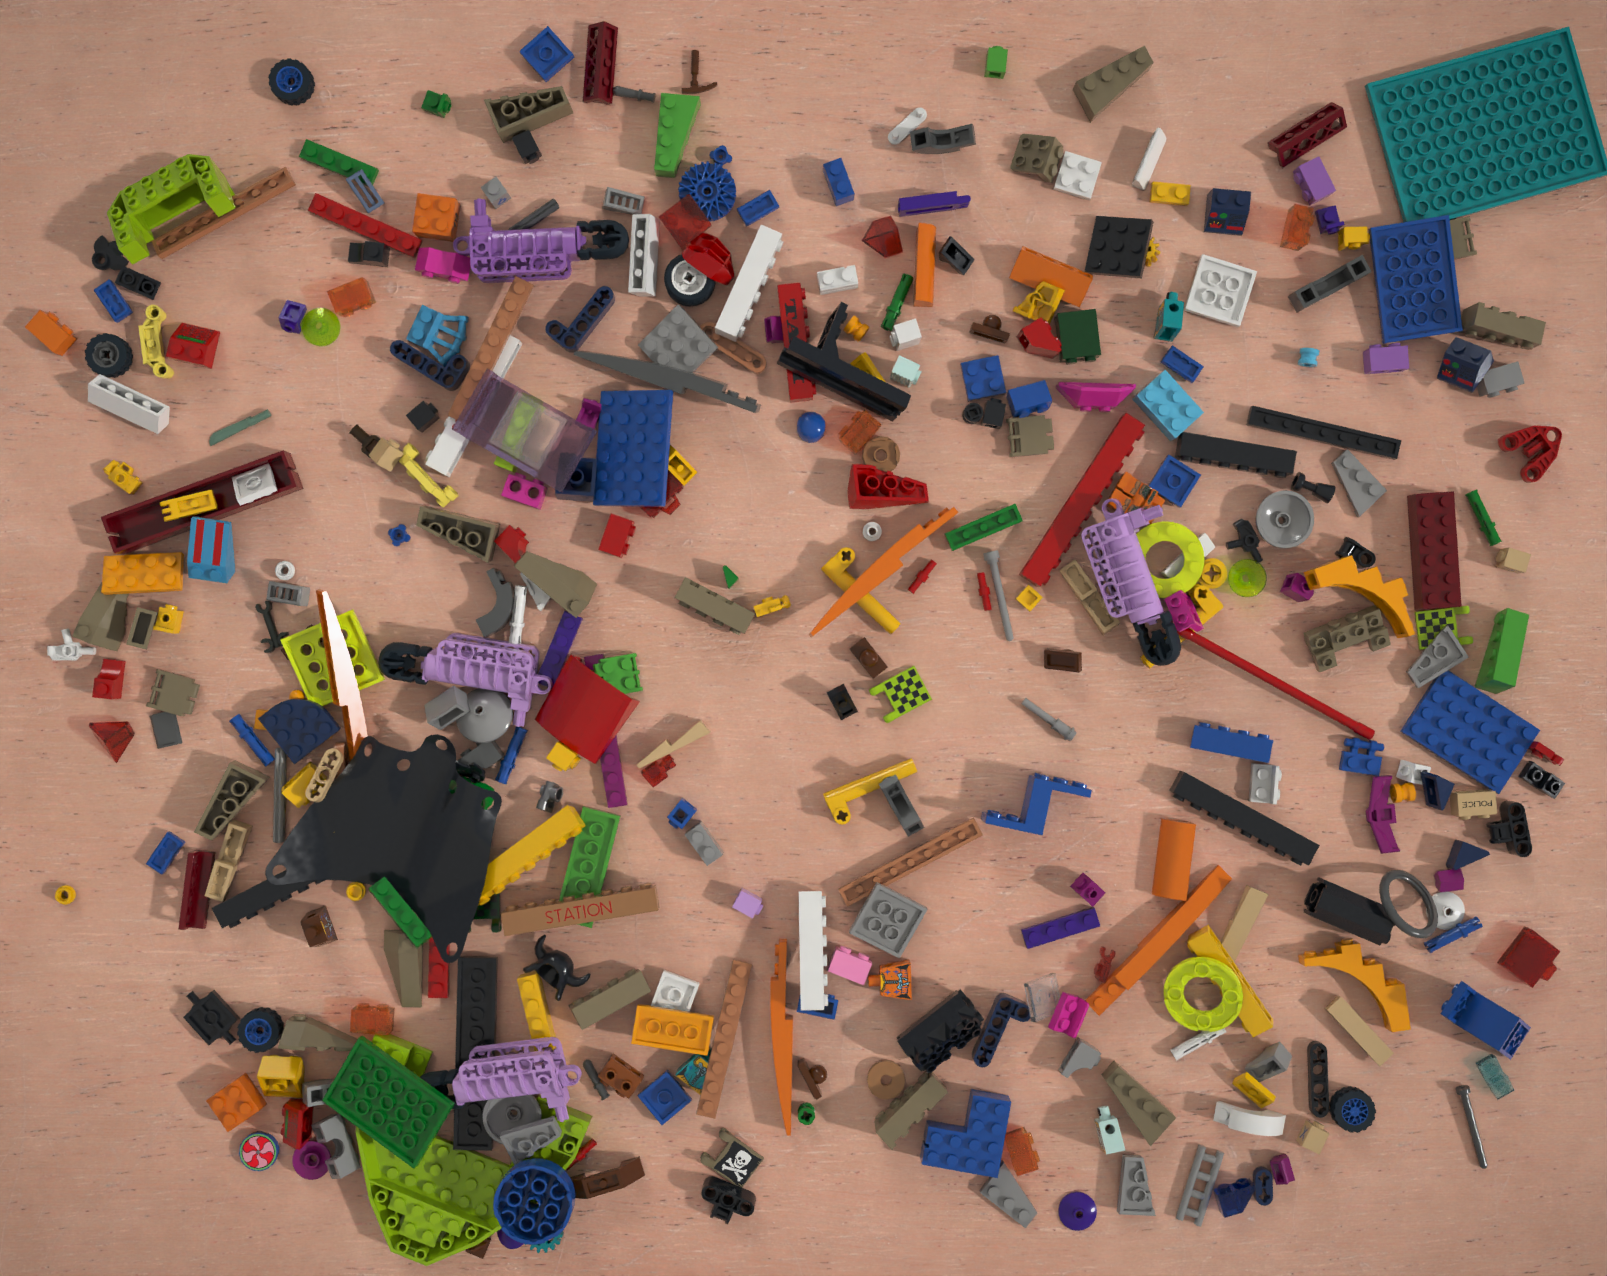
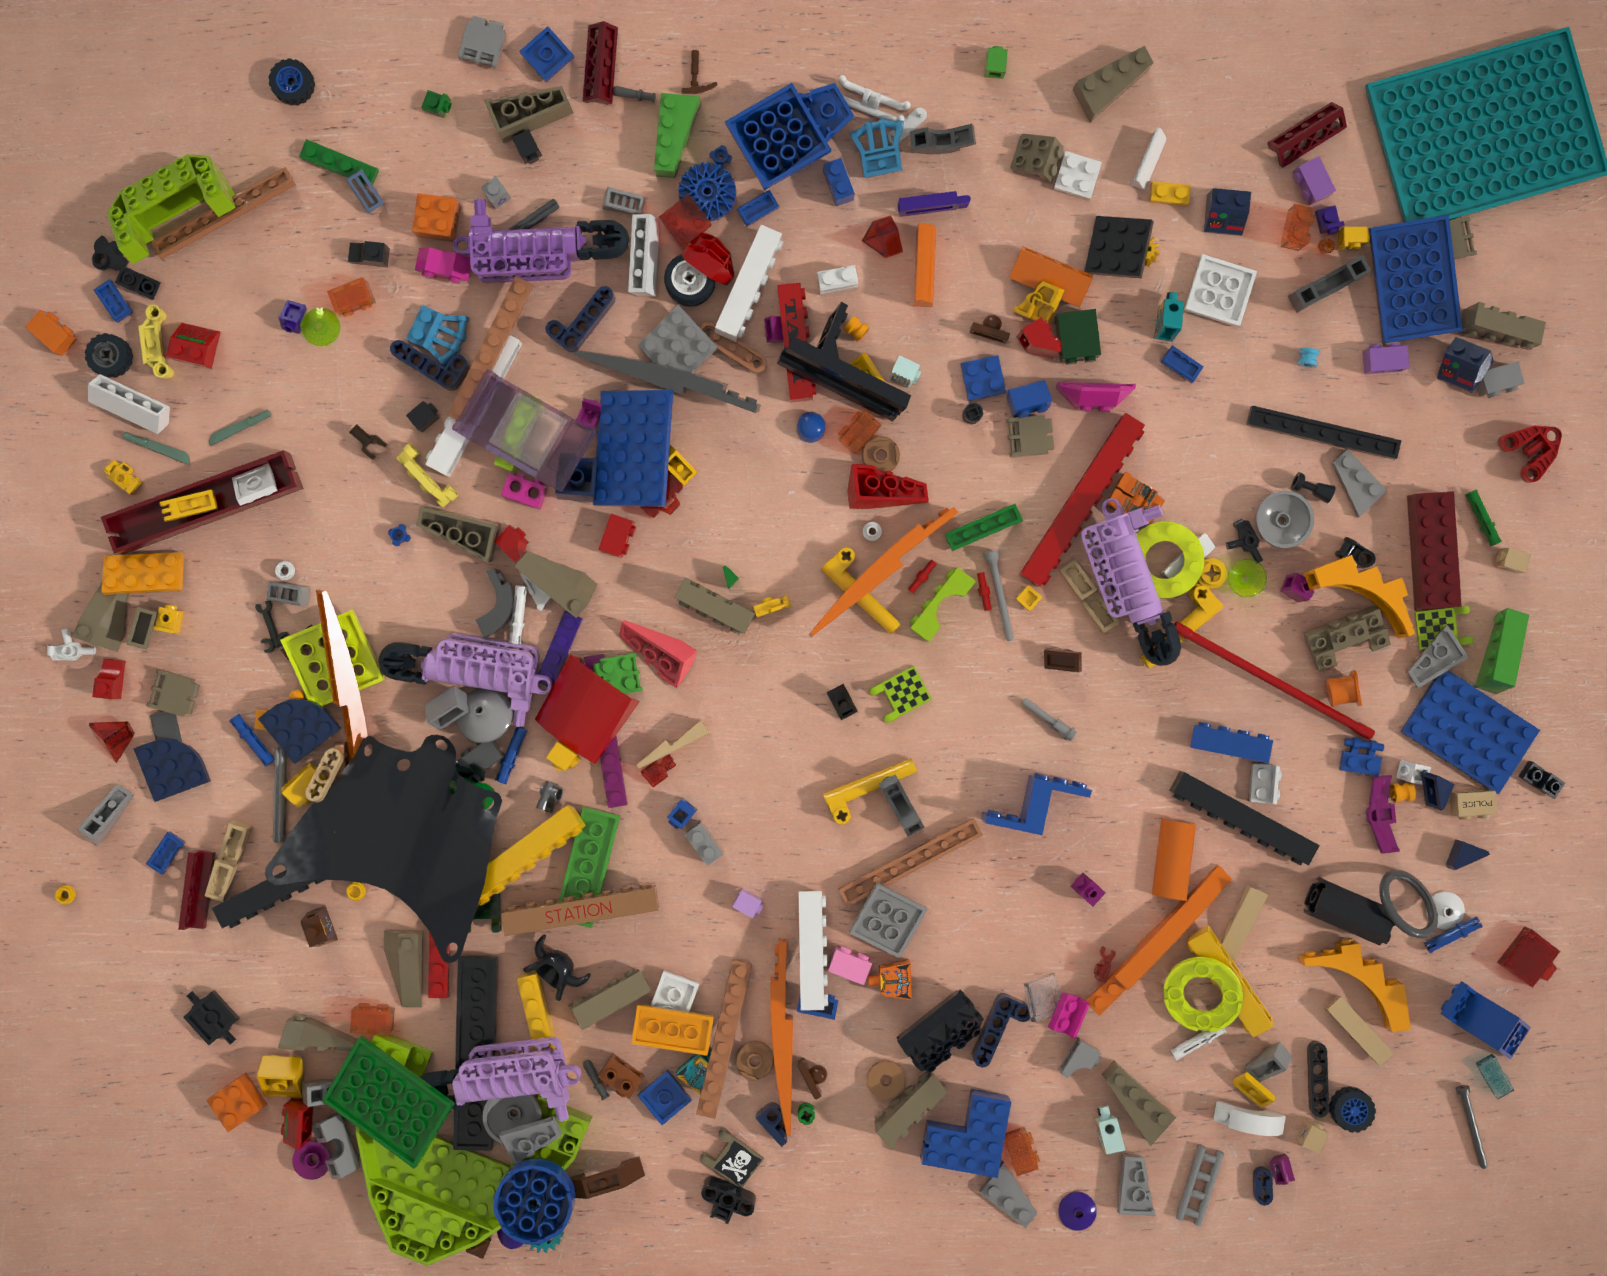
dark azure slope [187,517,236,583] -> none
dark tan wedge [194,760,270,841] -> none
black wheel [237,1007,284,1053] -> none
tile [239,1131,279,1171] -> none
red plate [308,193,422,259] -> none
tan brick [368,437,404,472] -> none
green plate [369,877,432,949] -> none
red bar [566,1138,597,1171] -> none
reddish brown tile [850,637,888,679] -> none
green pin [881,274,914,332] -> none
white brick [889,319,922,351] -> none
black slope [939,236,975,275] -> none
black brick [981,398,1006,429] -> none
dark purple plate [1021,907,1100,949] -> none
medium azure brick [1132,370,1204,441] -> none
blue plate [1148,455,1201,508] -> none
dark pink bracket [1165,590,1204,632] -> none
black brick [1175,432,1297,478] -> none
clear blue slope [1213,1178,1256,1218] -> none
magenta piece [1434,868,1464,892] -> none
black piece [1486,801,1532,857] -> none
red plate [1529,741,1564,766] -> none
none -> light grey slope [77,784,134,847]
none -> sand green piece [123,432,190,465]
none -> dark blue plate [133,739,211,802]
none -> light grey plate [458,16,506,69]
none -> coral wedge [619,620,697,688]
none -> blue wedge [725,83,854,191]
none -> medium nougat tile [736,1041,774,1080]
none -> dark blue plate [756,1102,787,1147]
none -> white piece [839,75,911,122]
none -> dark azure plate [849,118,904,178]
none -> lime arch [909,567,976,642]
none -> clear orange hinge [1317,238,1335,254]
none -> orange piece [1325,670,1362,707]

